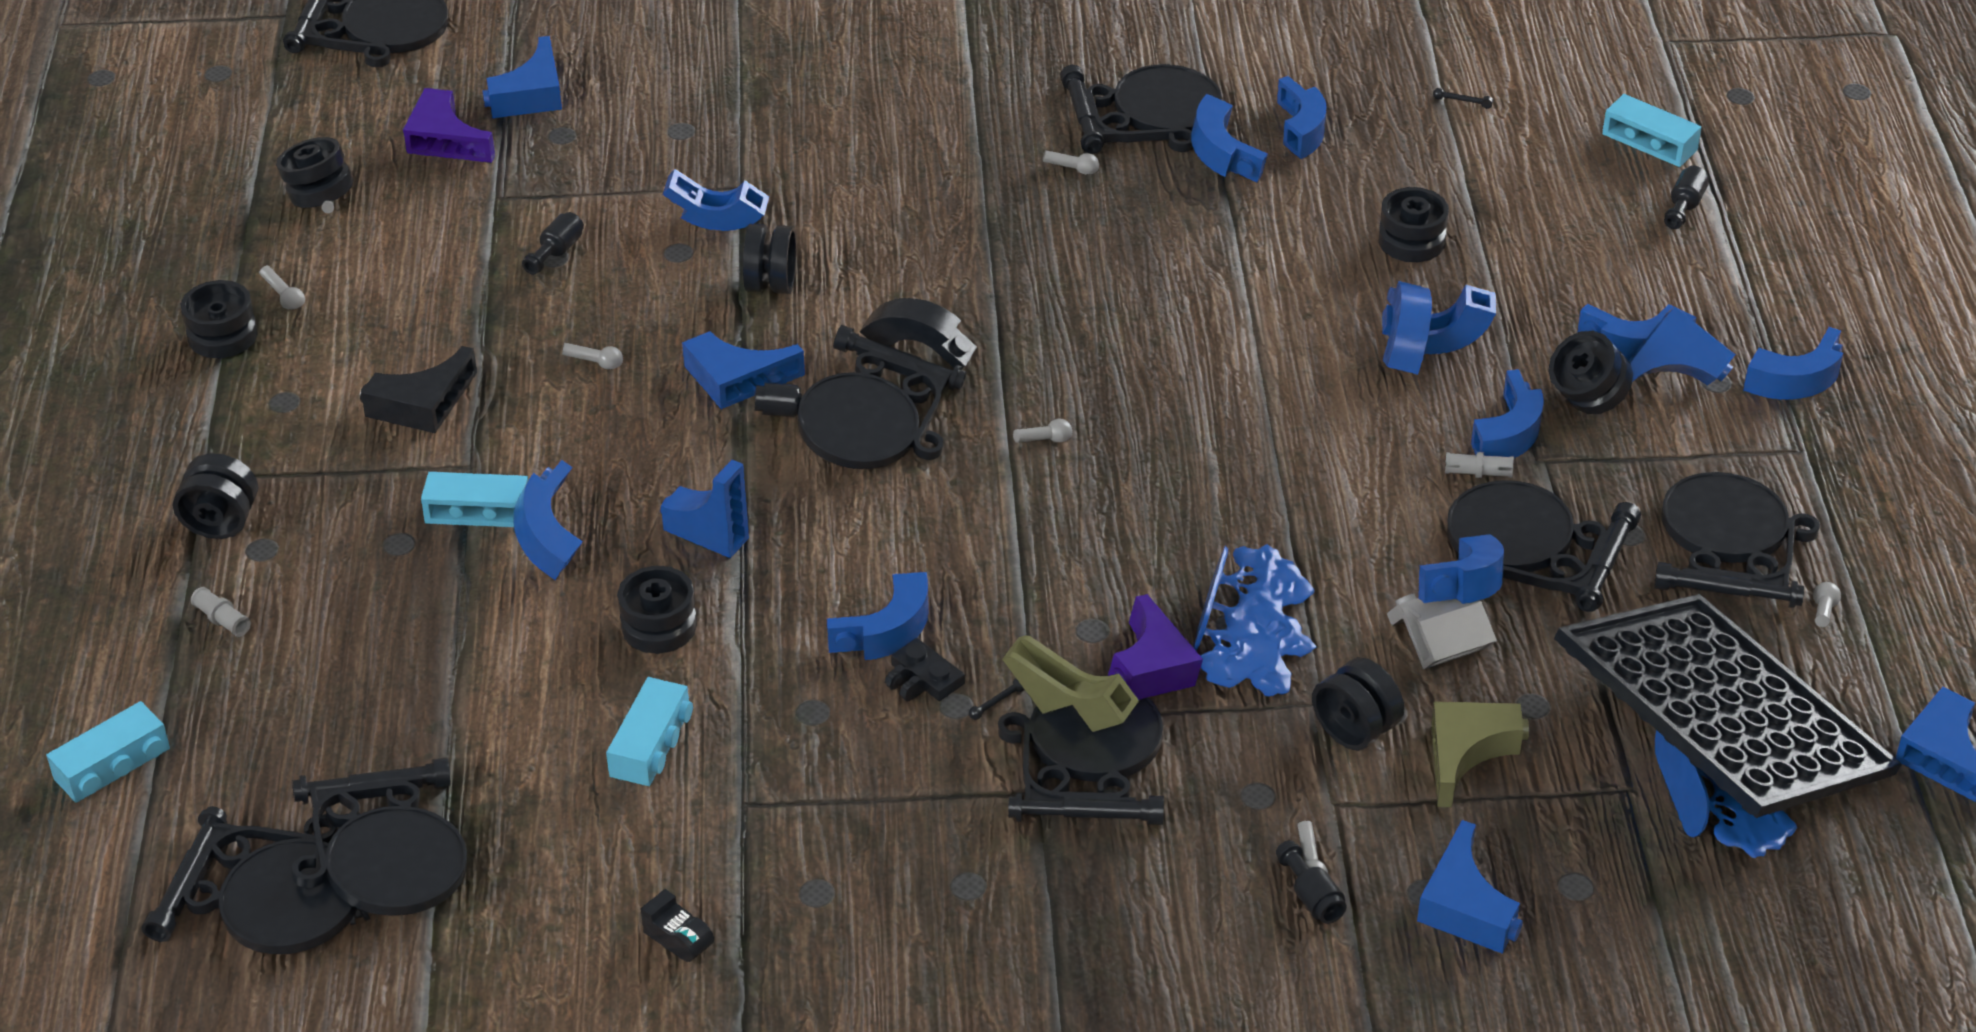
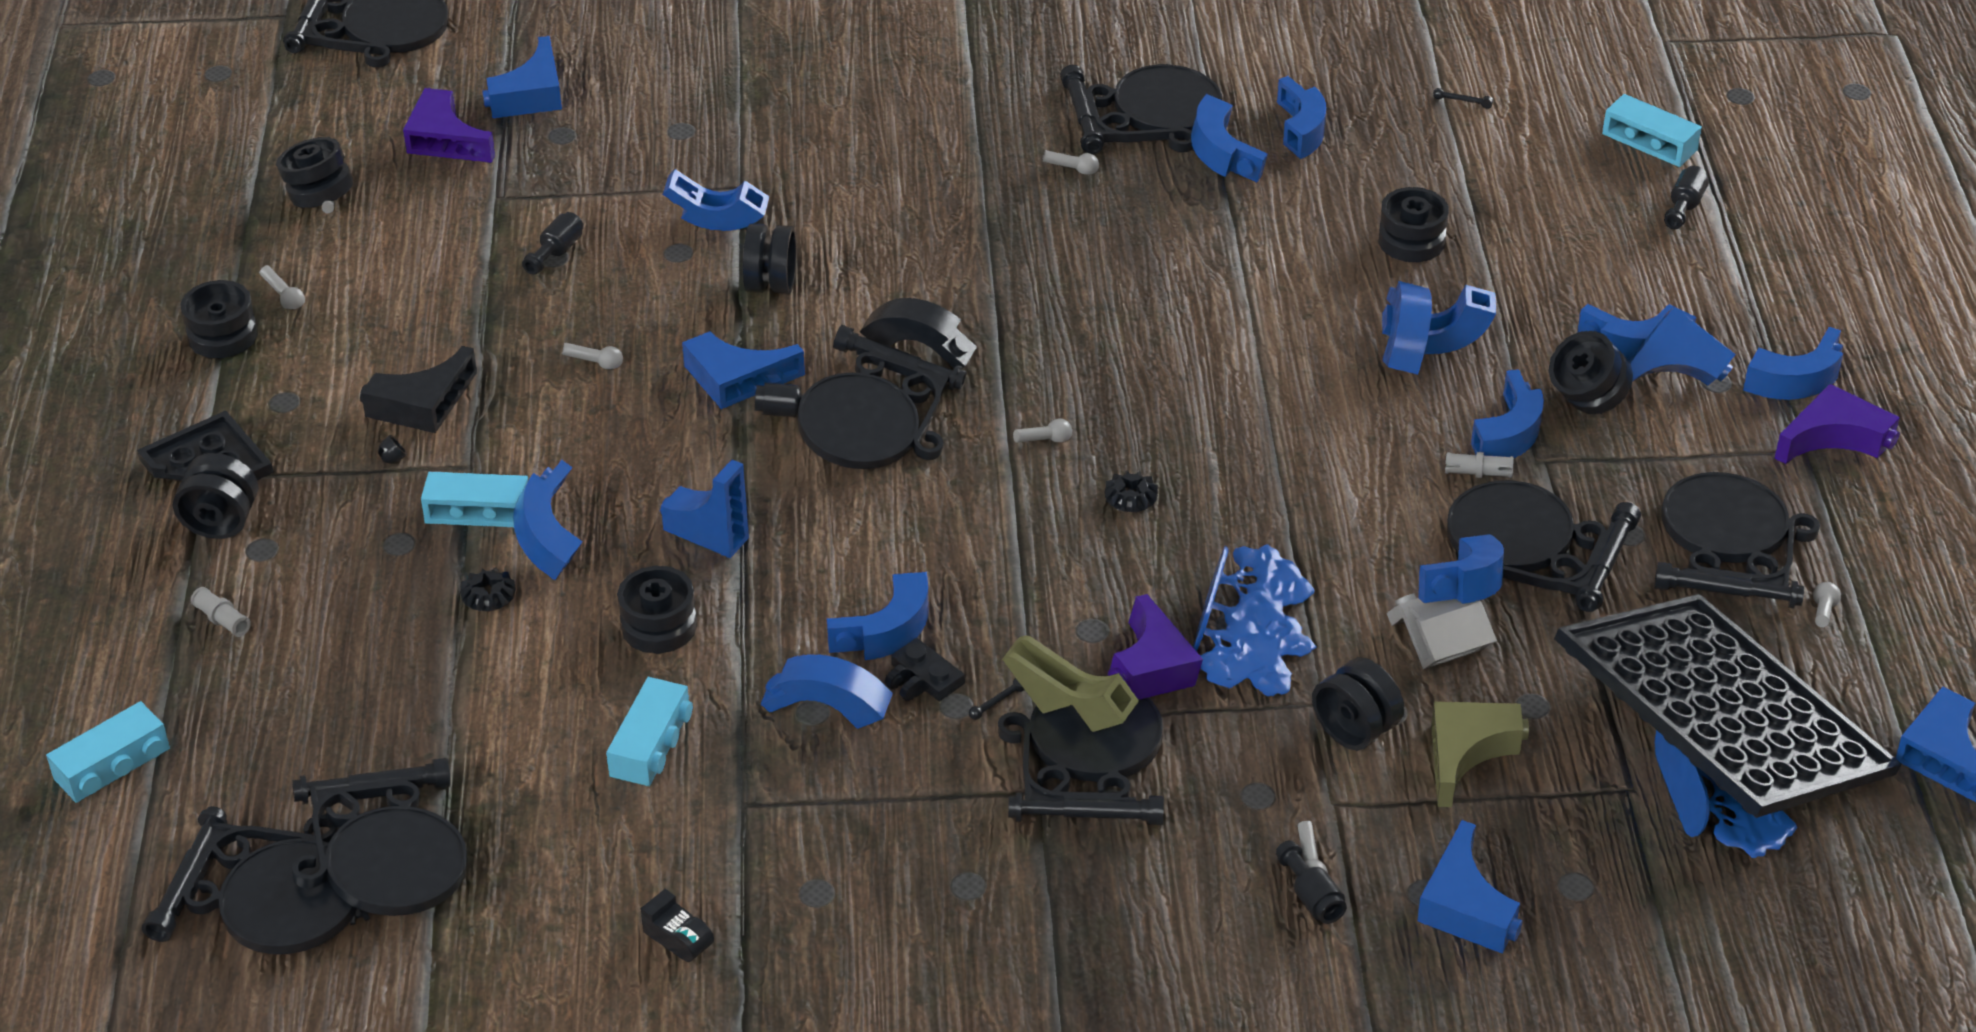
none -> black plate [137,410,274,481]
none -> black hinge [378,435,407,464]
none -> black gear [460,567,516,611]
none -> blue arch [761,654,893,729]
none -> black gear [1105,470,1158,512]
none -> dark purple arch [1774,384,1900,464]

